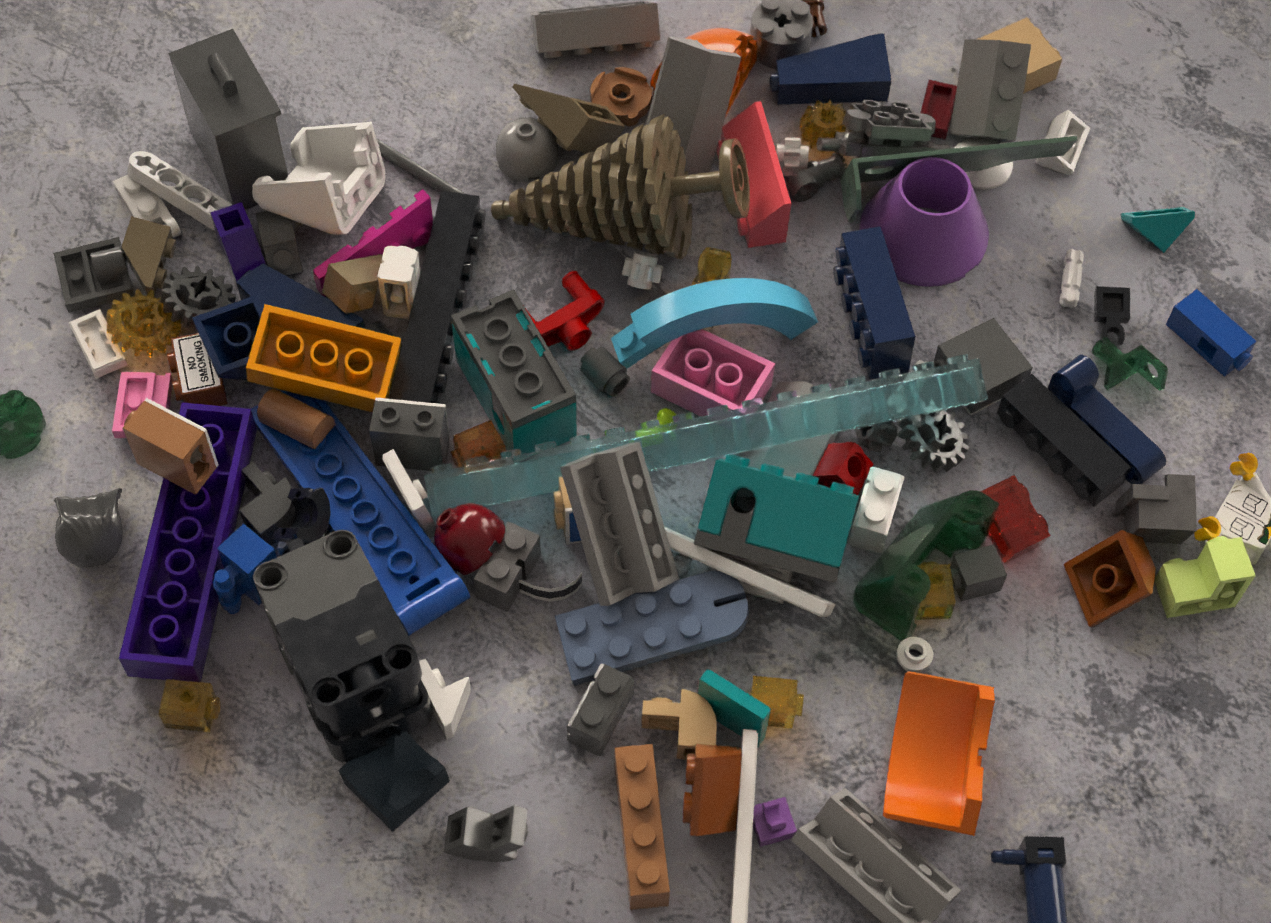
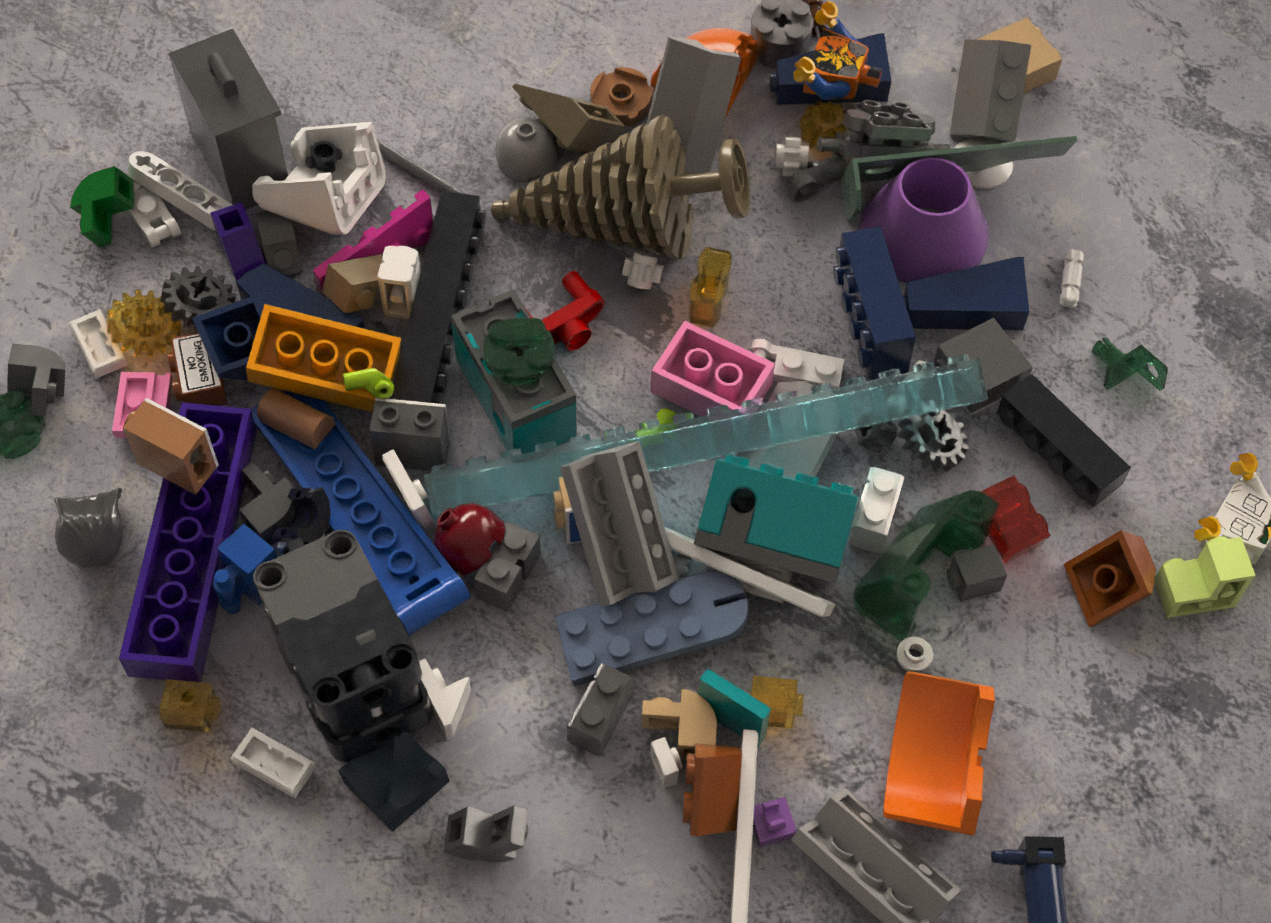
dark grey plate [53,237,135,313] -> none
dark tan slope [121,216,176,298] -> none
clear orange brick [450,420,507,474] -> none
sticker [519,572,582,602] -> none
light grey slope [530,0,661,58] -> none
dark grey brick [580,347,630,397] -> none
medium azure arch [611,278,818,368] -> none
medium nougat brick [614,744,670,910] -> none
coral slope [716,101,791,248] -> none
red brick [812,442,874,495] -> none
clear yellow brick [909,562,956,620] -> none
dark red tile [920,80,957,140] -> none
white slope [1036,110,1090,176] -> none
dark blue beam [1048,355,1166,484] -> none
black plate [1094,286,1130,345] -> none
flat silver plate [1116,474,1197,544] -> none
teal slope [1121,207,1195,253] -> none
blue brick [1166,289,1256,377] -> none
none -> dark grey brick [7,343,65,416]
none -> green brick [70,166,134,247]
none -> white plate [230,728,316,798]
none -> black plate [305,141,342,174]
none -> lime arm [343,368,394,399]
none -> clear green plate [483,318,555,385]
none -> white plate [650,737,682,789]
none -> white plate [750,339,845,394]
none -> torso [793,1,882,101]
none -> dark blue slope [902,257,1029,330]

